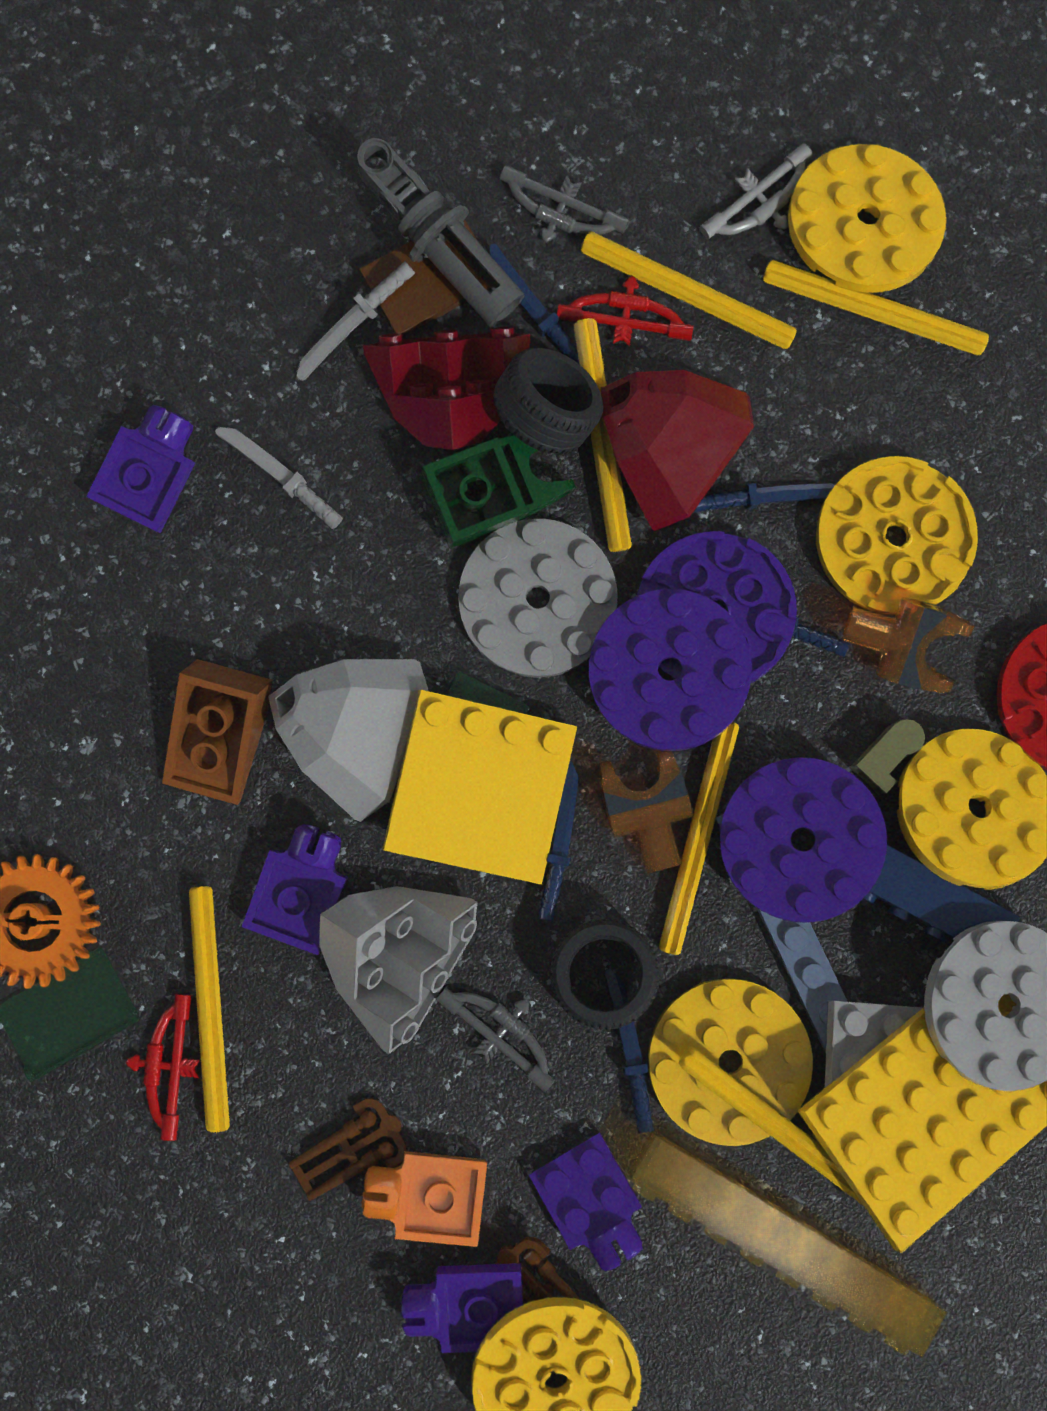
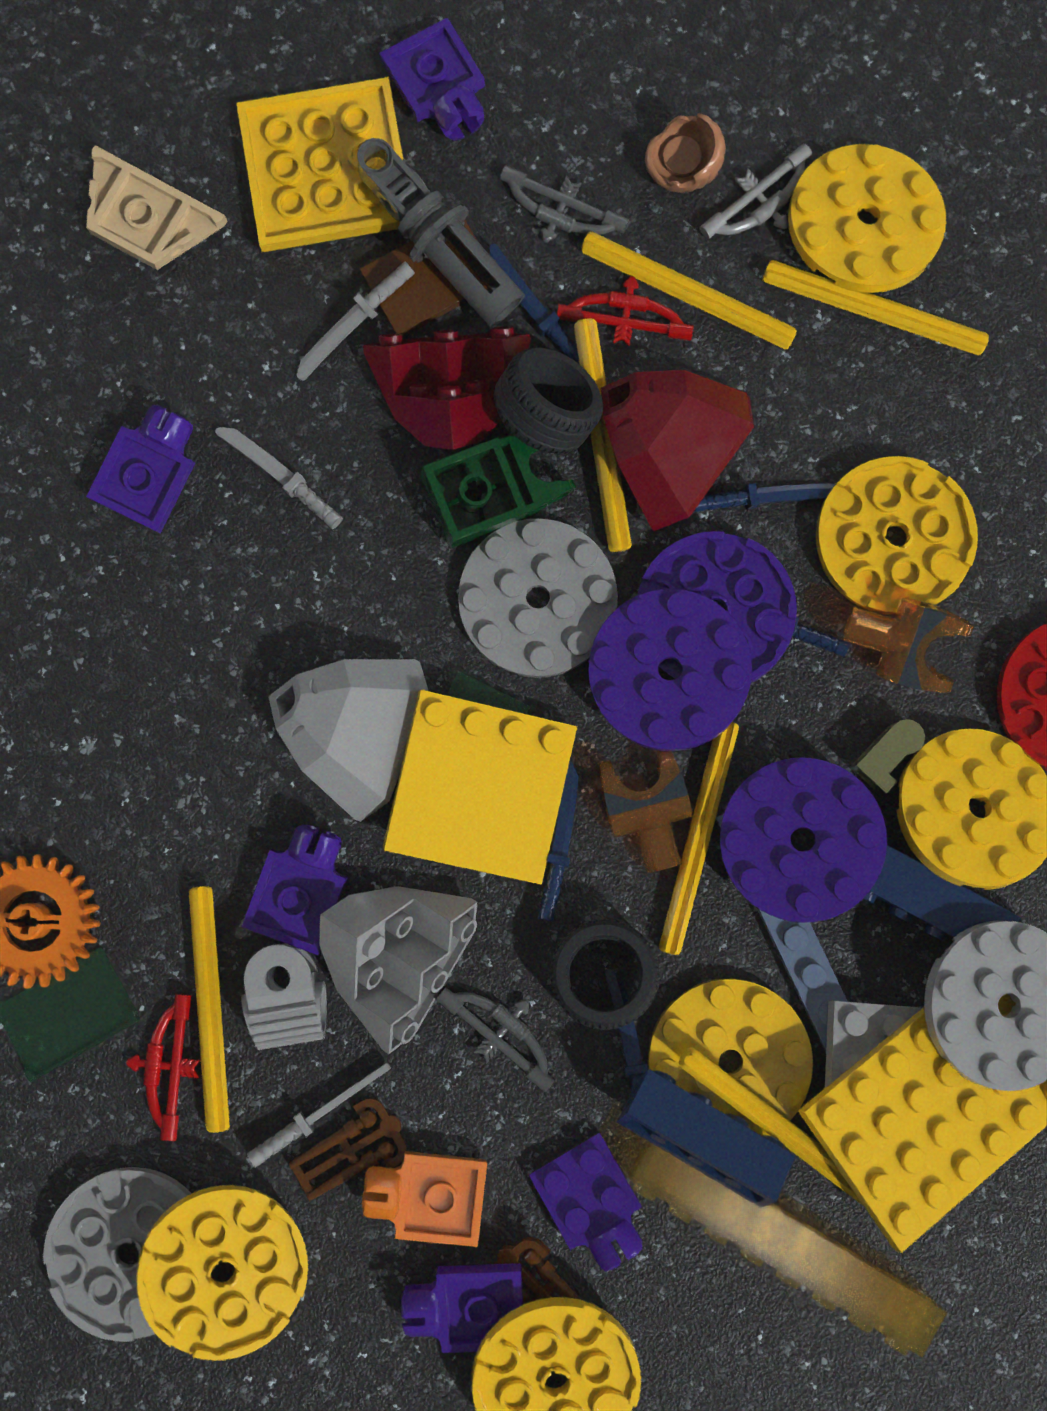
dark orange slope [162,659,273,805] -> none
none -> light grey plate [43,1167,192,1342]
none -> tan wing [86,145,227,270]
none -> yellow plate [136,1185,308,1360]
none -> yellow plate [236,77,403,252]
none -> light grey piece [241,943,327,1050]
none -> light grey sword [247,1062,391,1168]
none -> dark purple plate [380,17,485,140]
none -> dark blue brick [617,1069,796,1208]
none -> nougat piece [645,113,726,193]

